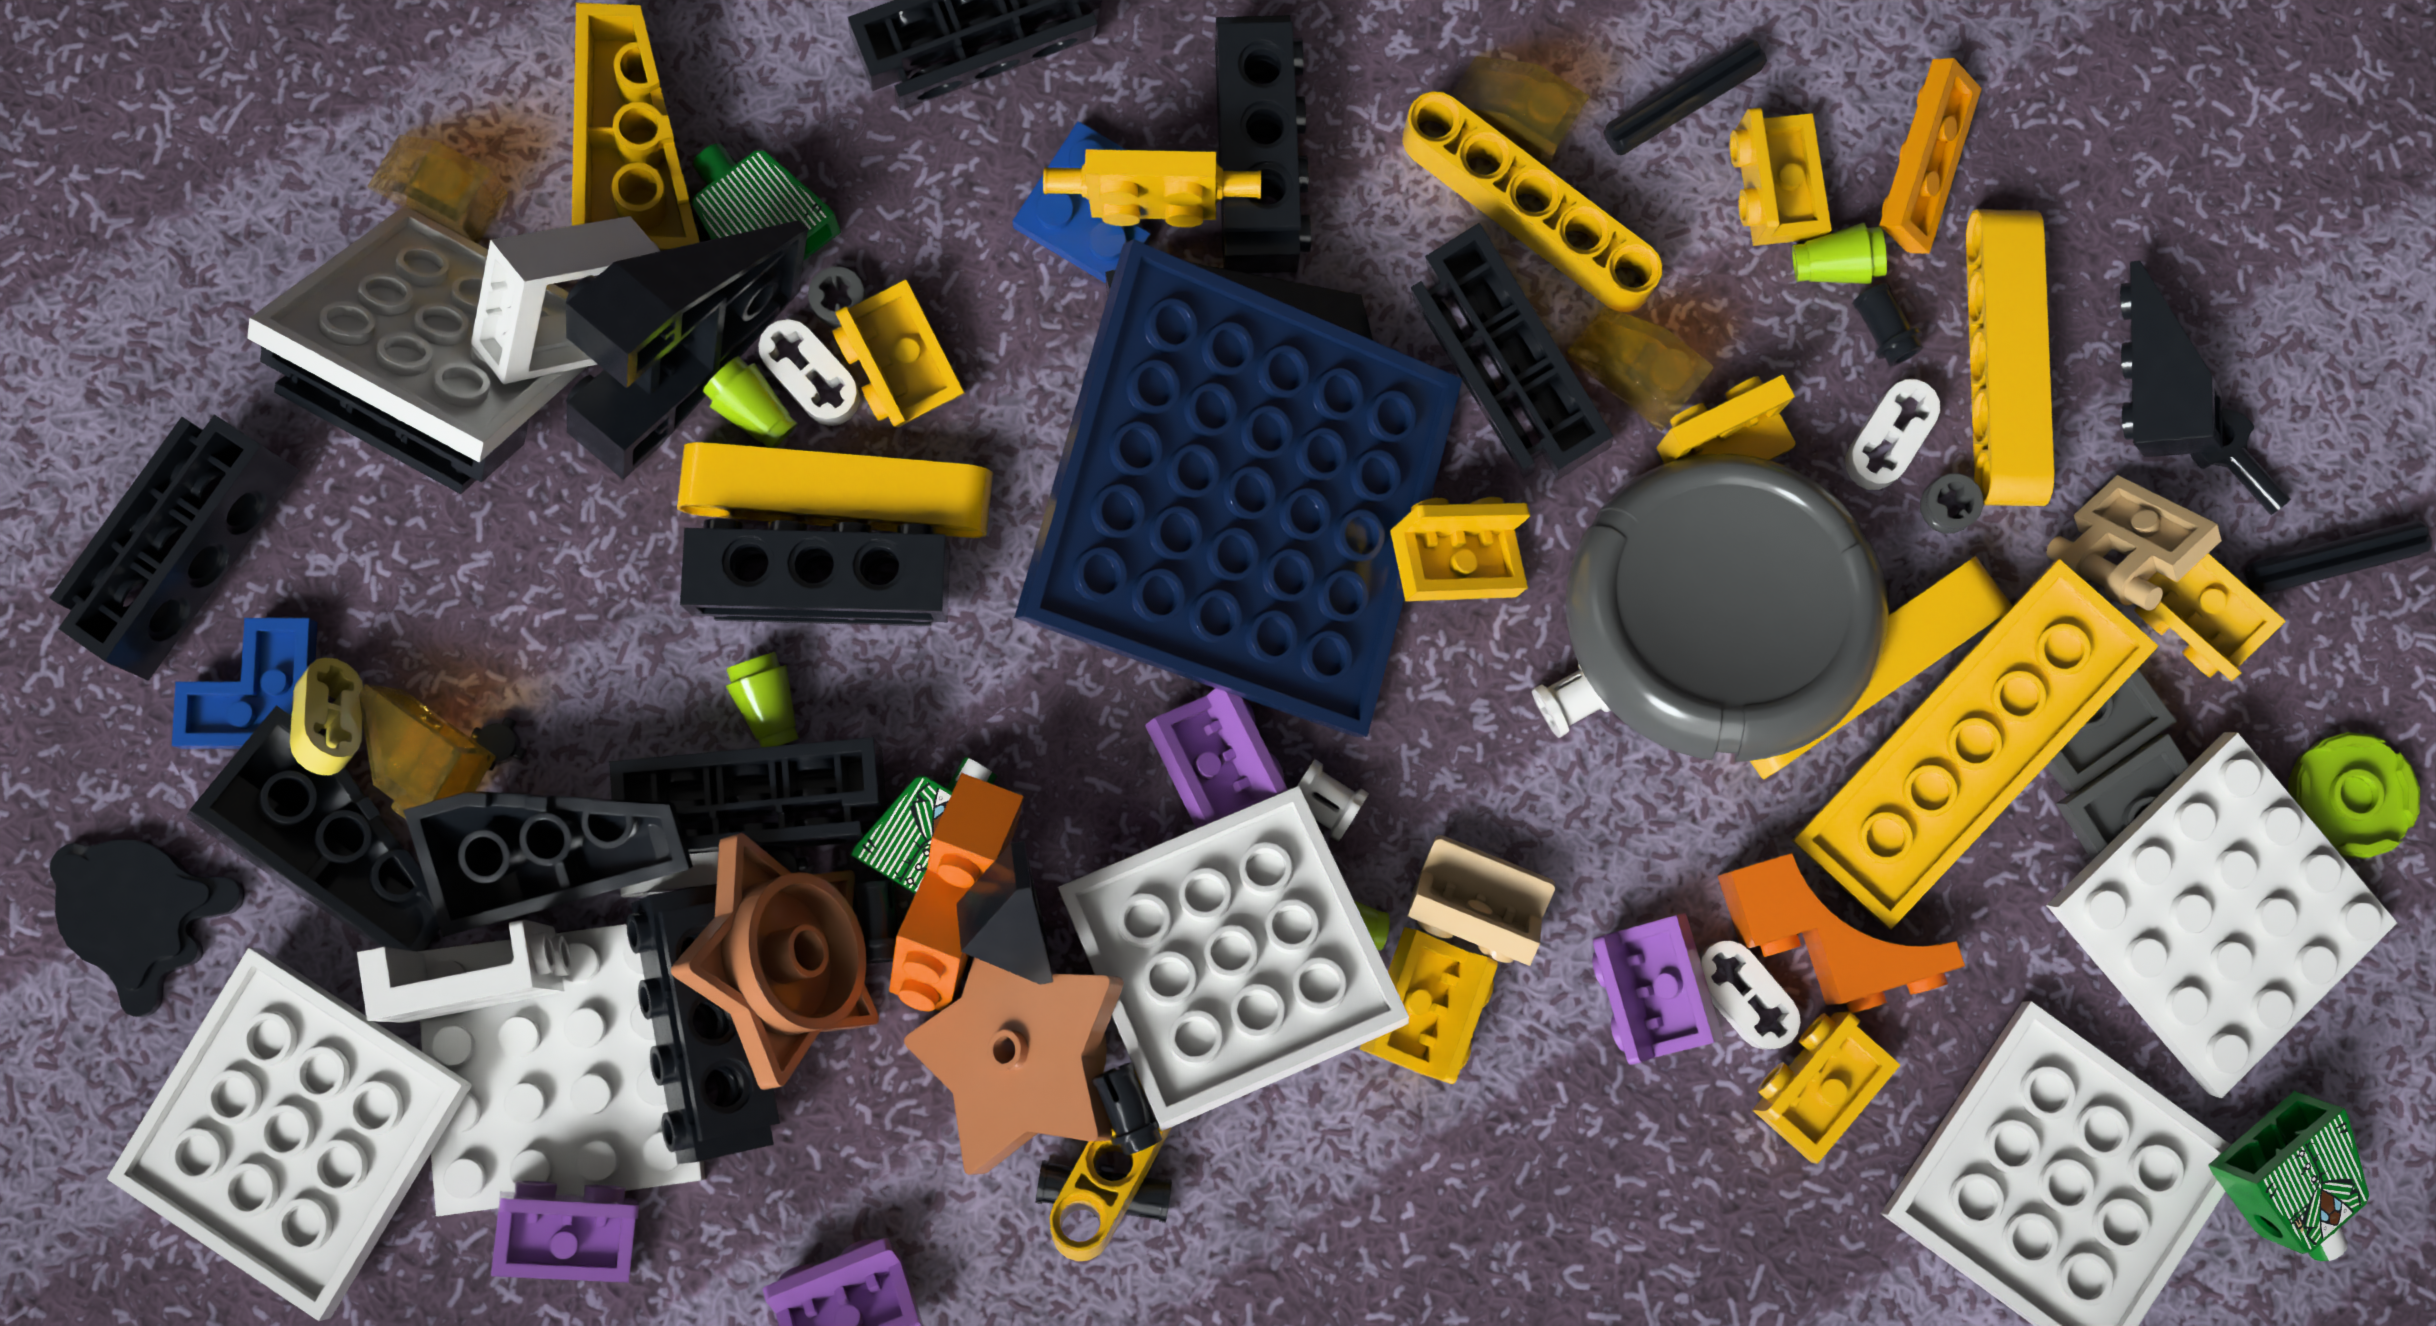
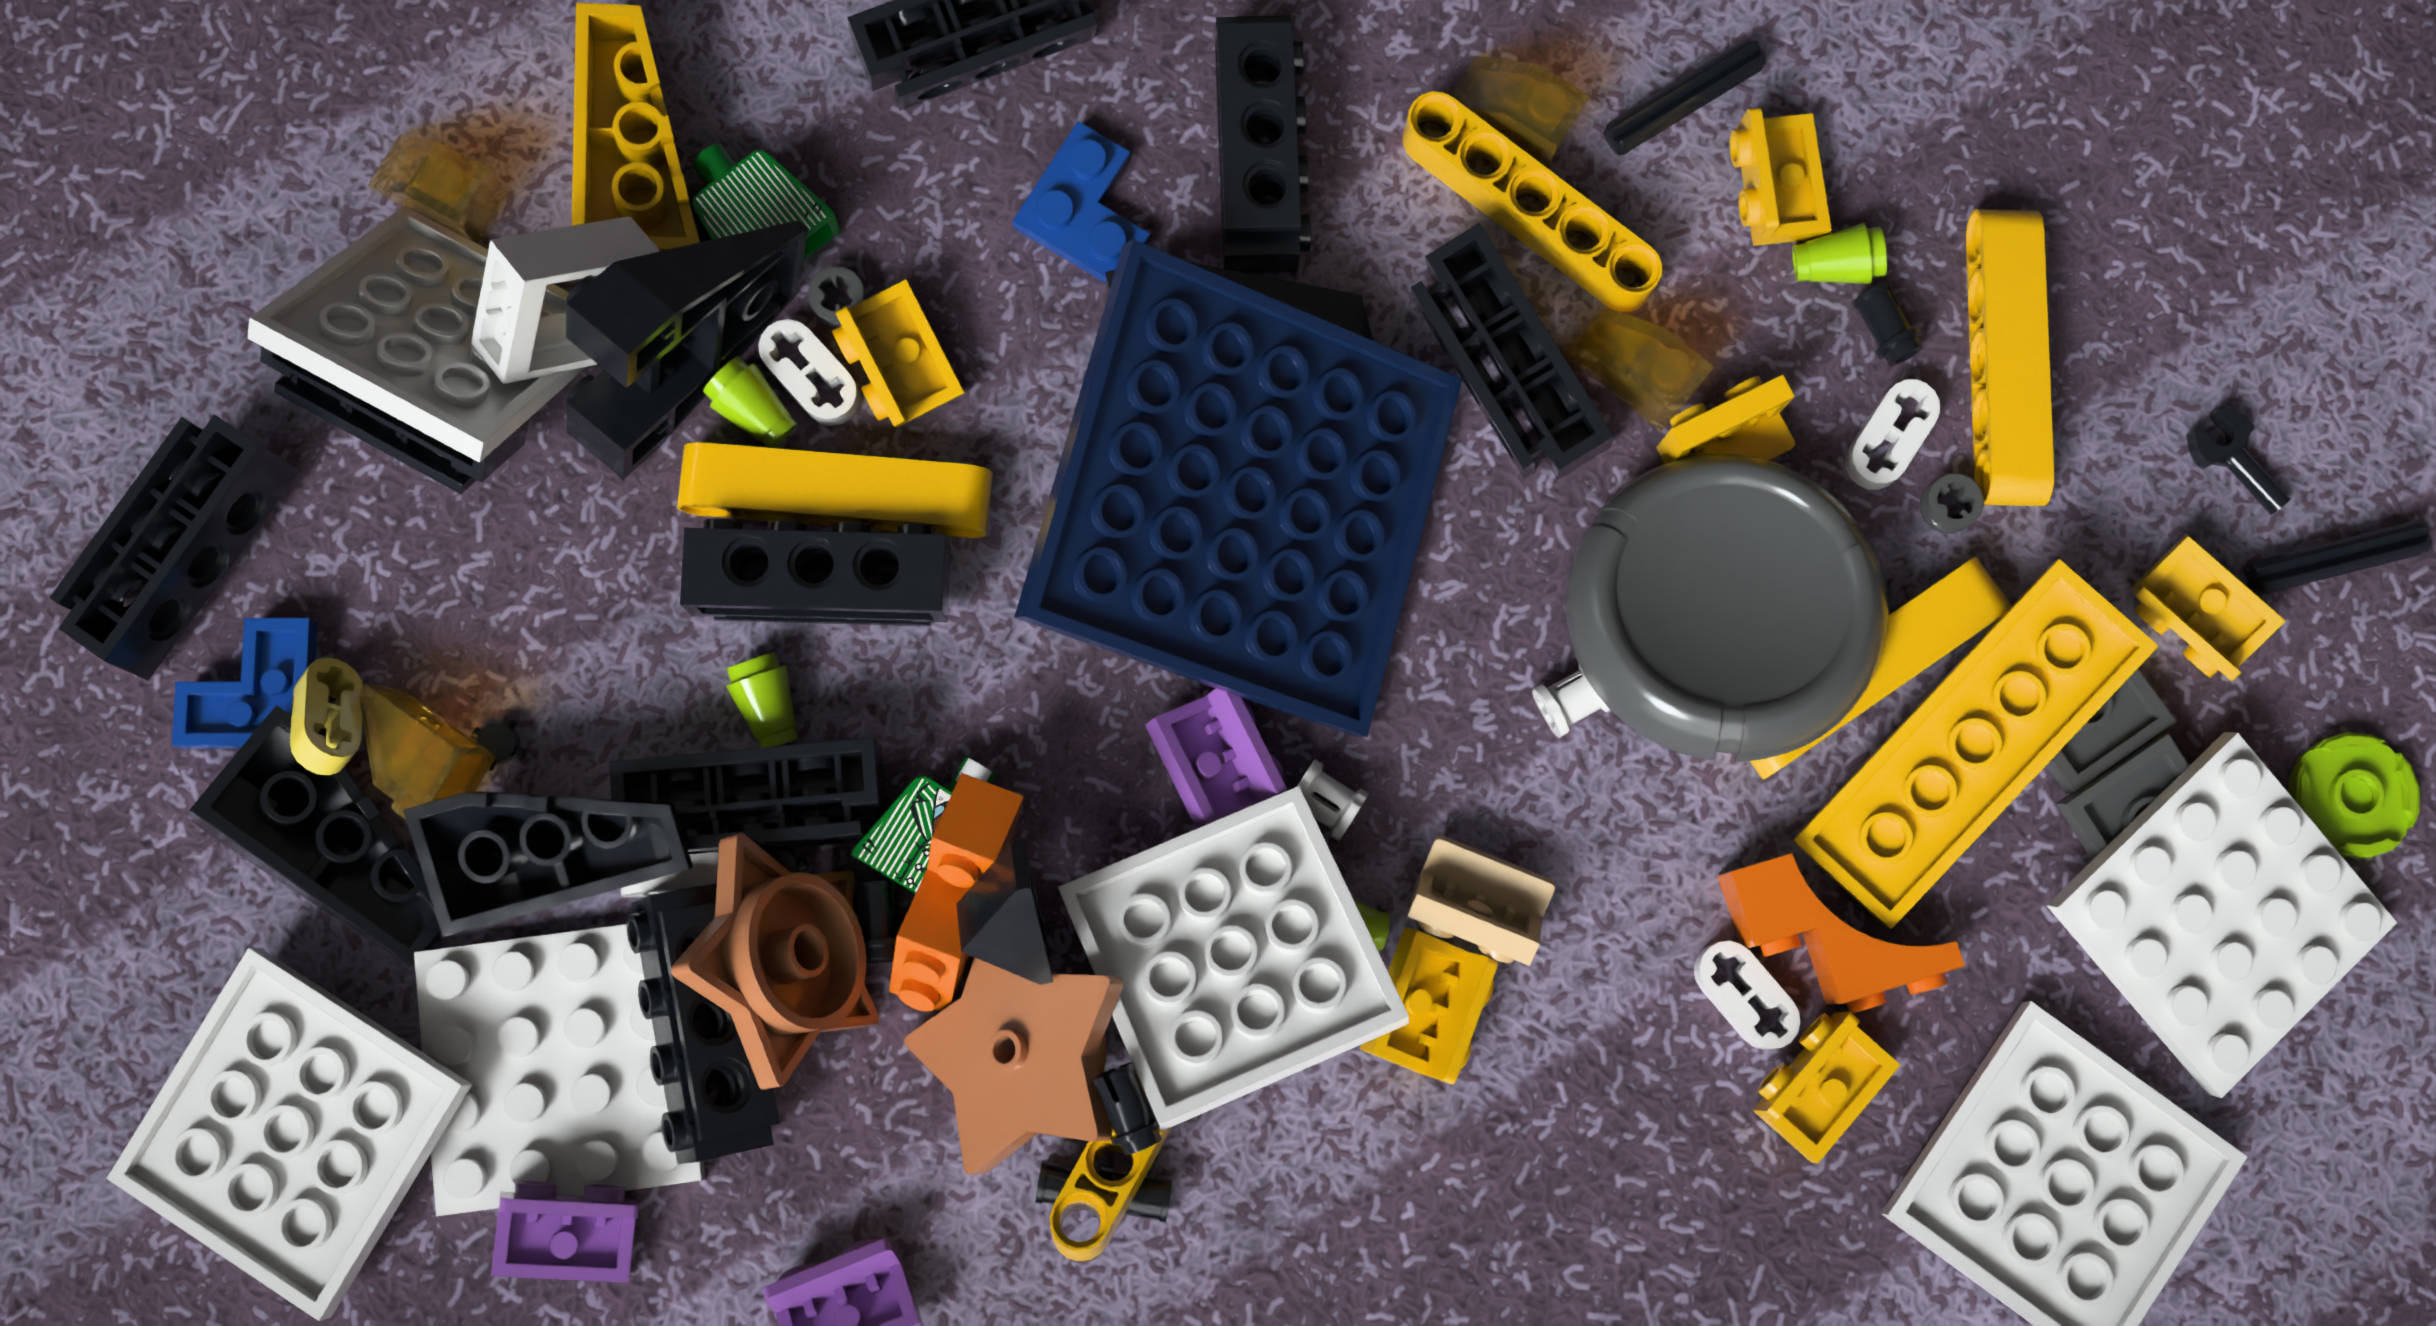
black tile [50,840,244,1017] -> none
white panel [357,920,571,1023] -> none
yellow plate [1043,149,1261,227] -> none
yellow bracket [1390,497,1530,601] -> none
medium lavender bracket [1592,913,1723,1065] -> none
light orange plate [1879,58,1982,254] -> none
tan plate [2046,475,2222,611] -> none
black slope [2120,261,2223,457] -> none
green torso [2208,1091,2369,1261] -> none

